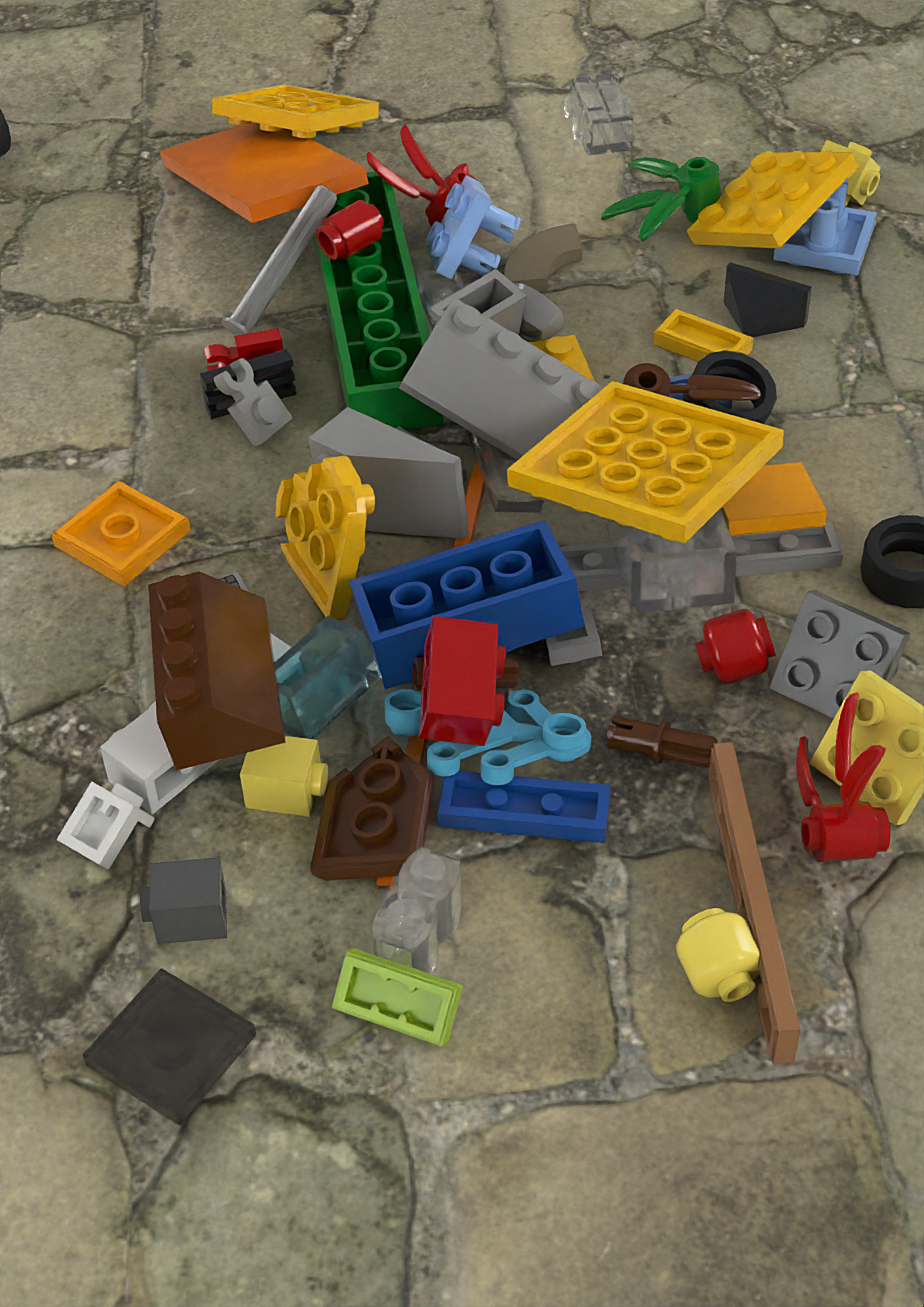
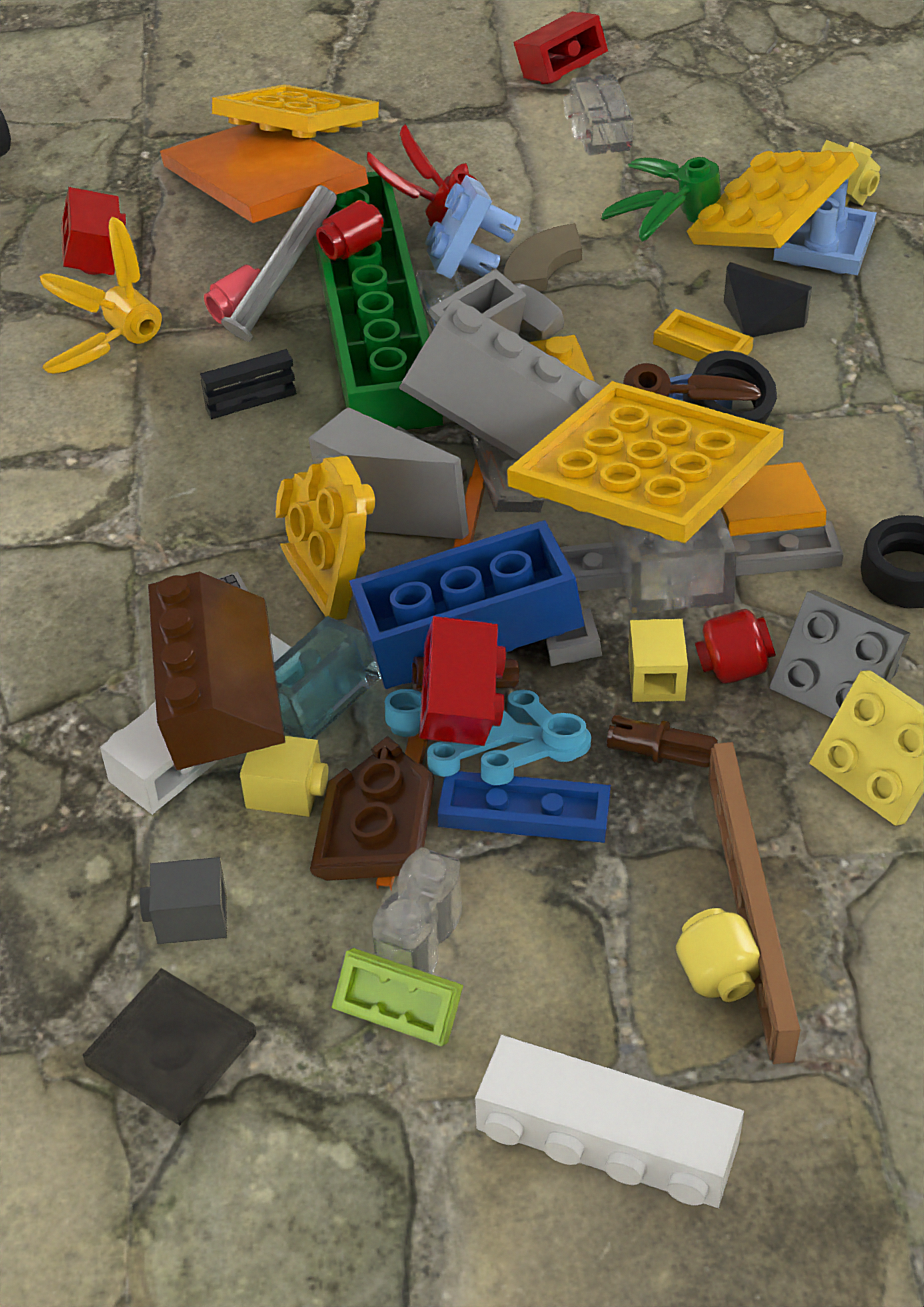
light orange tile [51,481,191,587] -> none
white bracket [57,782,155,870] -> none
red plate [204,328,283,378] -> none
light grey plate [214,358,293,447] -> none
red plant [796,692,891,862] -> none
none -> yellow plant [40,217,162,374]
none -> red brick [61,187,126,275]
none -> coral brick [204,264,261,324]
none -> white brick [475,1035,744,1208]
none -> red brick [513,11,608,84]
none -> light yellow brick [628,619,688,702]

